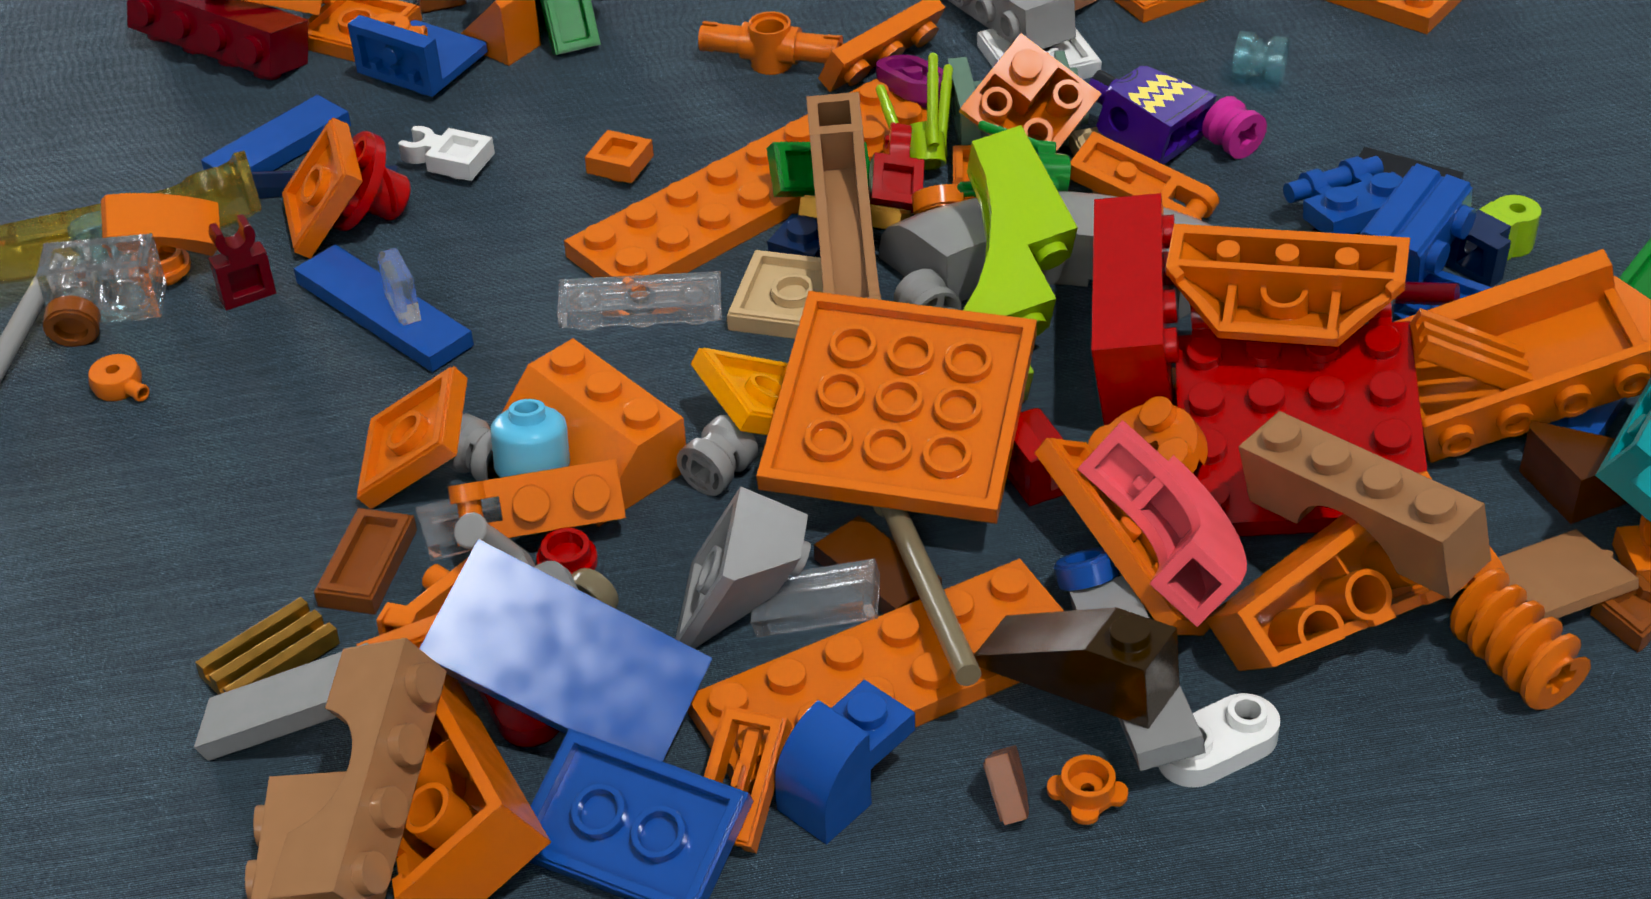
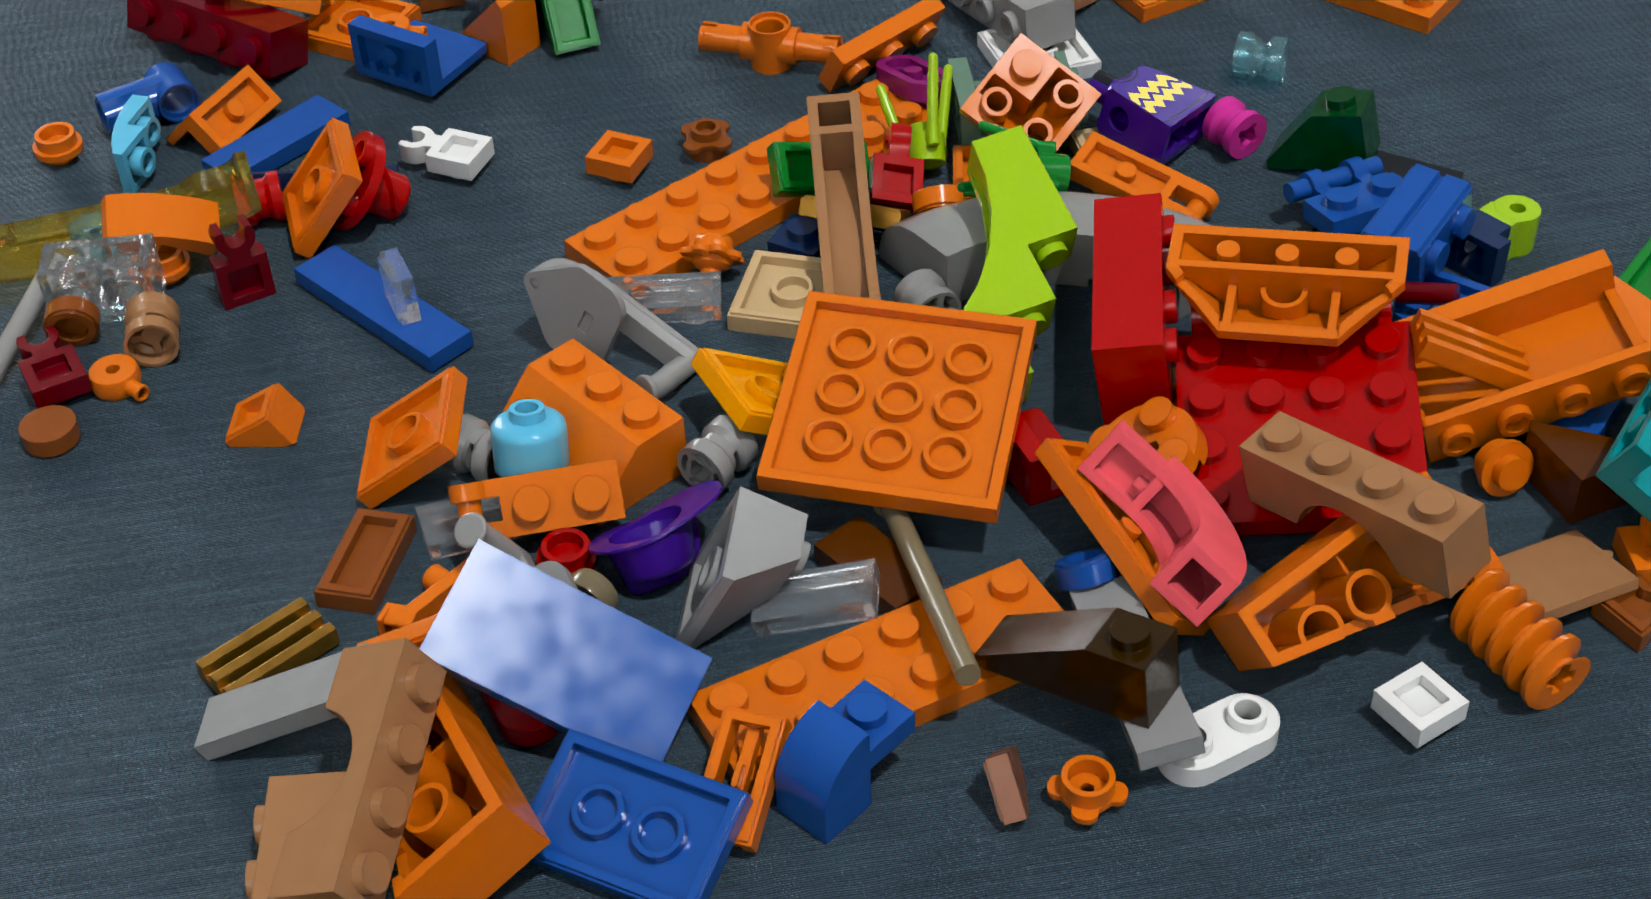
none -> dark red plate [16,326,92,409]
none -> dark orange tile [18,405,81,458]
none -> orange plate [32,122,84,166]
none -> blue piece [94,62,201,137]
none -> medium azure slope [111,94,161,193]
none -> medium nougat wheel [123,291,181,368]
none -> orange panel [166,65,282,154]
none -> orange slope [225,383,305,447]
none -> red wheel [236,170,287,227]
none -> light grey piece [524,258,698,400]
none -> dark purple piece [588,480,723,595]
none -> orange plant [680,232,745,289]
none -> dark orange plate [681,118,732,163]
none -> dark green slope [1266,86,1380,170]
none -> white plate [1370,662,1469,748]
none -> orange plate [1473,438,1534,497]

